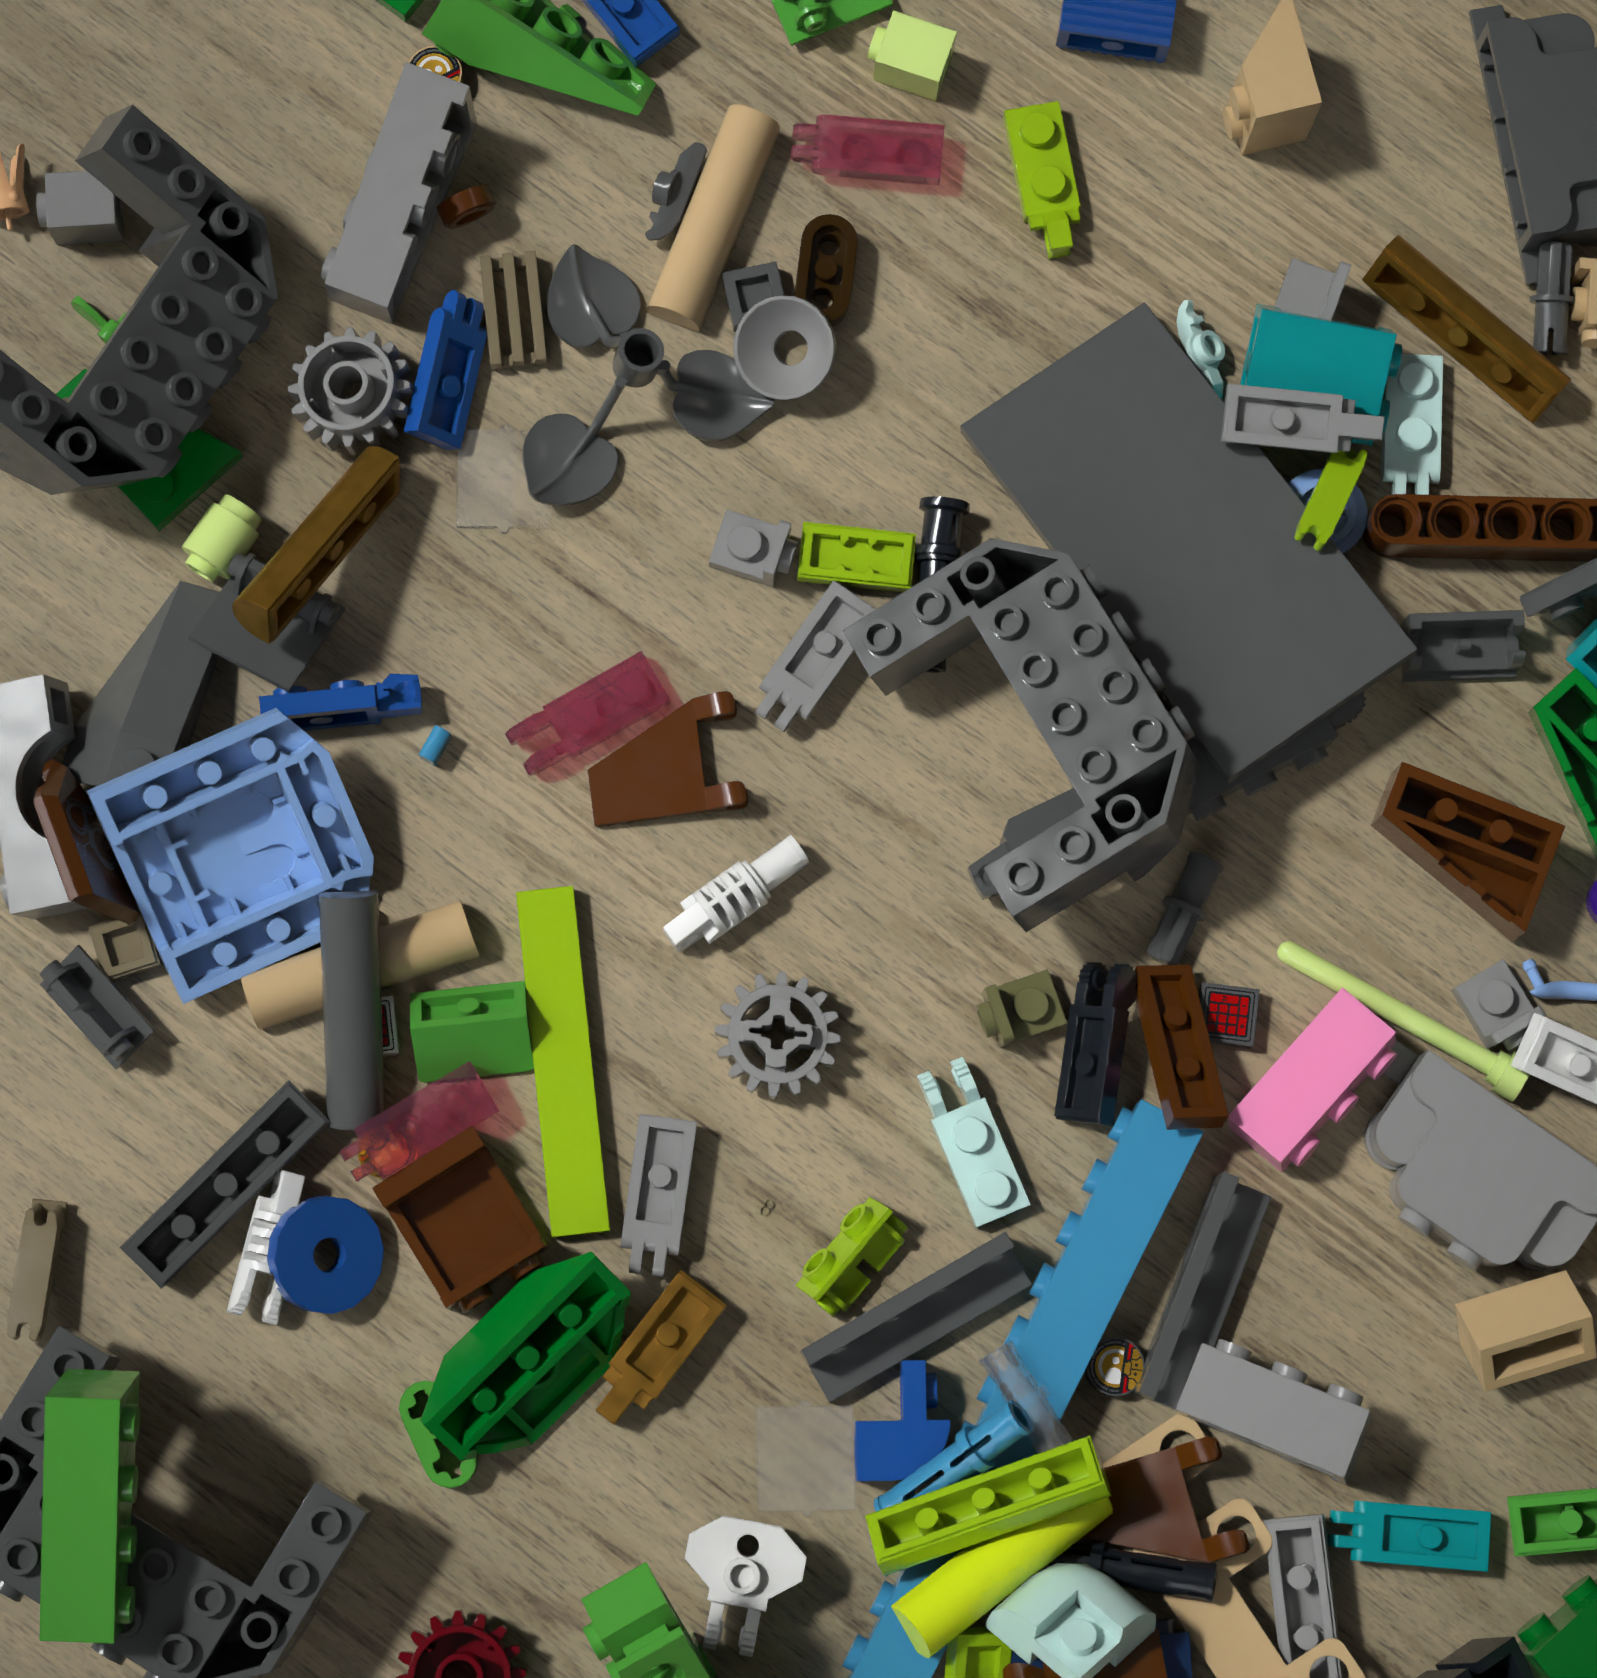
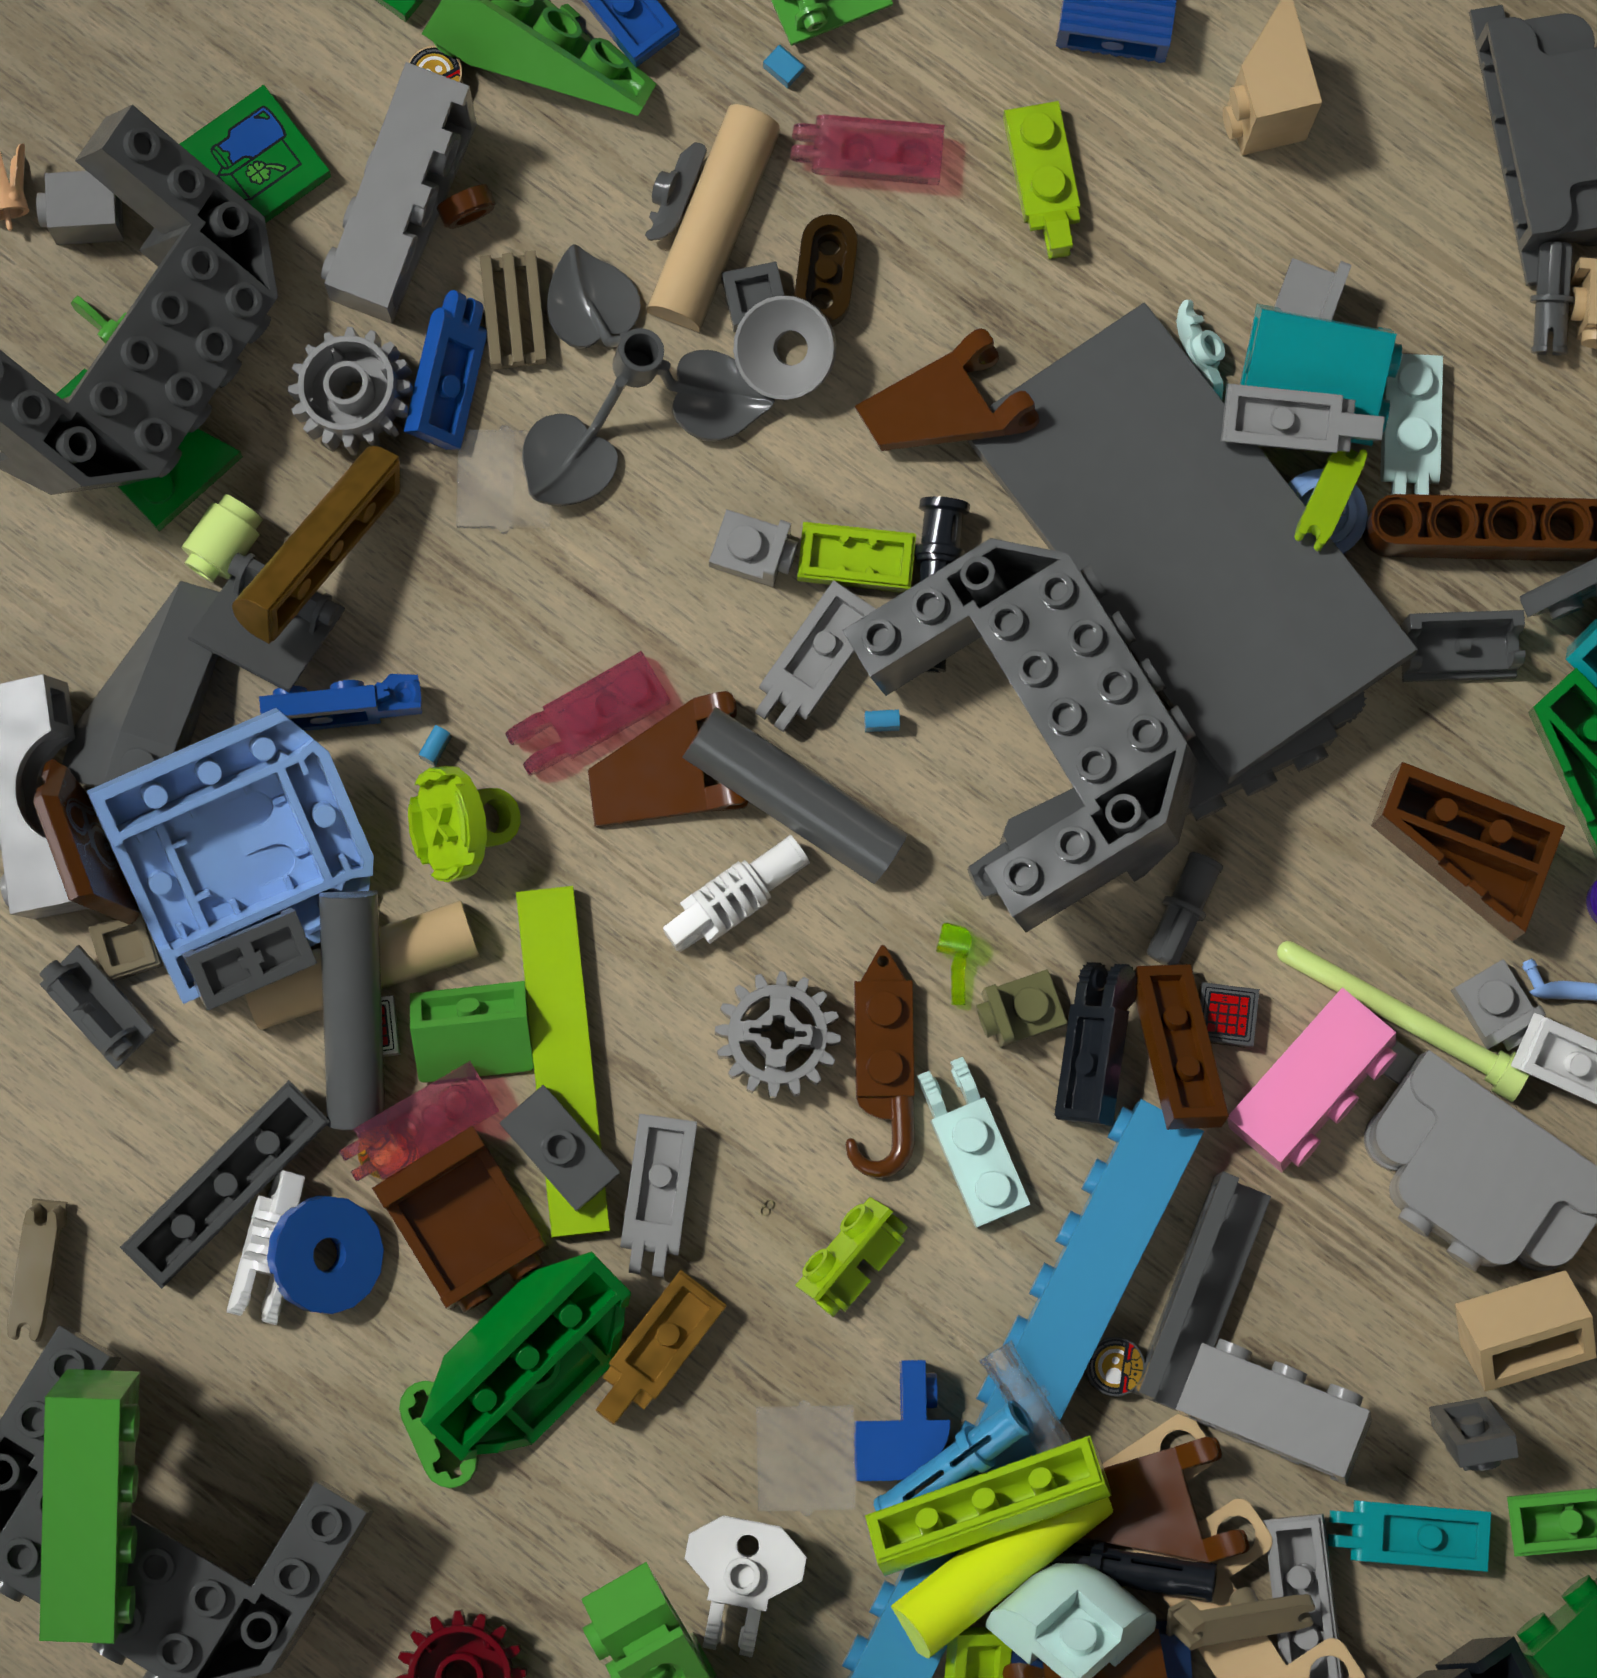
dark grey fence [800,1231,1032,1403] -> none
yellowish green brick [867,10,957,101] -> none
pearl gold brick [1362,235,1571,424] -> none
none -> green tile [180,85,332,223]
none -> dark grey hinge [182,908,317,1010]
none -> lime tile [408,766,521,882]
none -> dark grey plate [499,1085,621,1212]
none -> dark grey brick [682,707,908,884]
none -> dark azure piece [763,45,806,89]
none -> reddish brown plate [845,945,915,1178]
none -> reddish brown flag [855,328,1040,451]
none -> dark azure piece [864,709,900,732]
none -> clear neon green hand [936,923,971,1005]
none -> dark tan piece [1166,1587,1315,1650]
none -> dark grey hinge [1429,1397,1519,1471]

